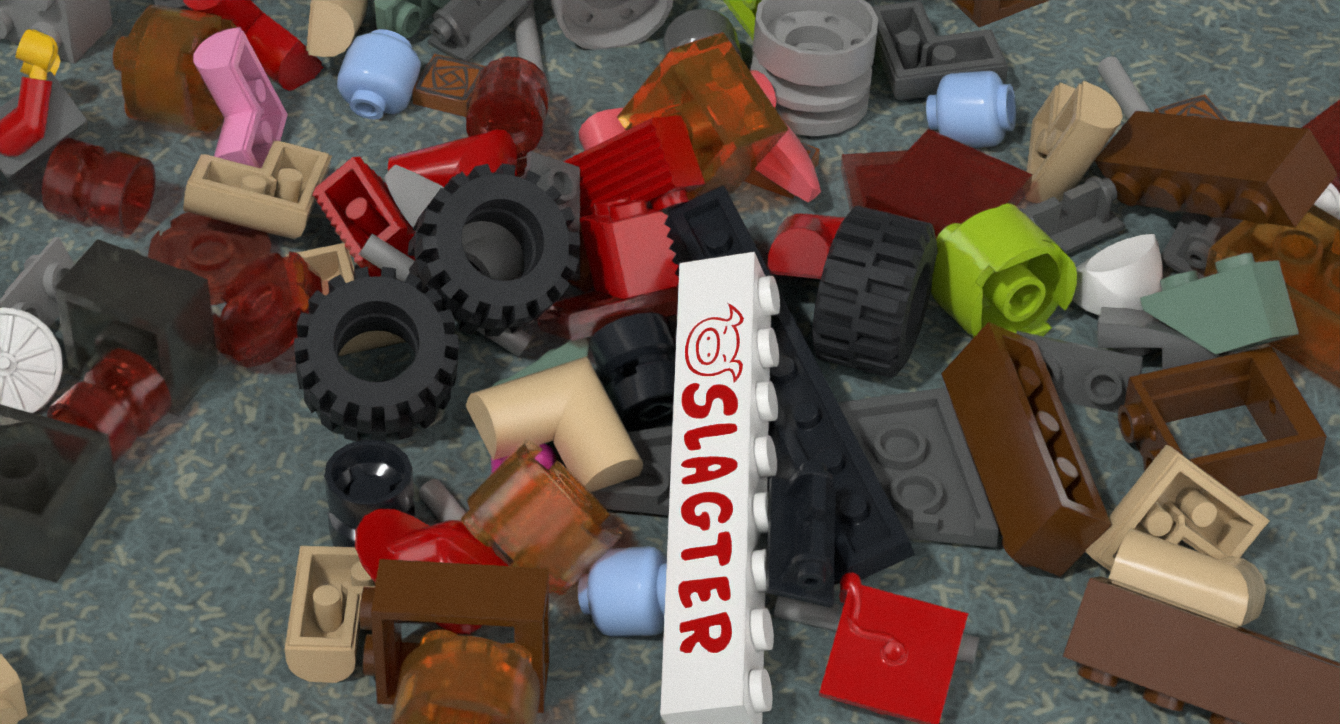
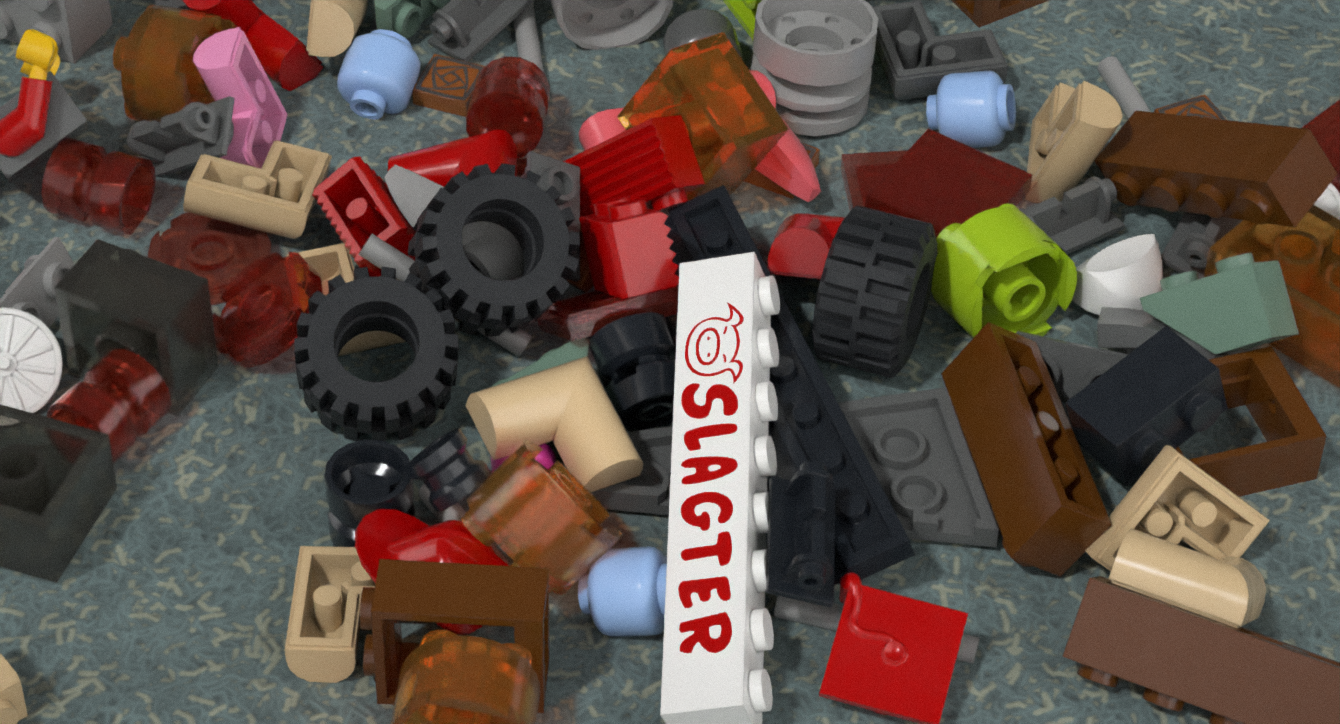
none -> dark grey hinge [127,96,235,177]
none -> black wheel [404,428,491,512]
none -> black brick [1065,326,1228,486]

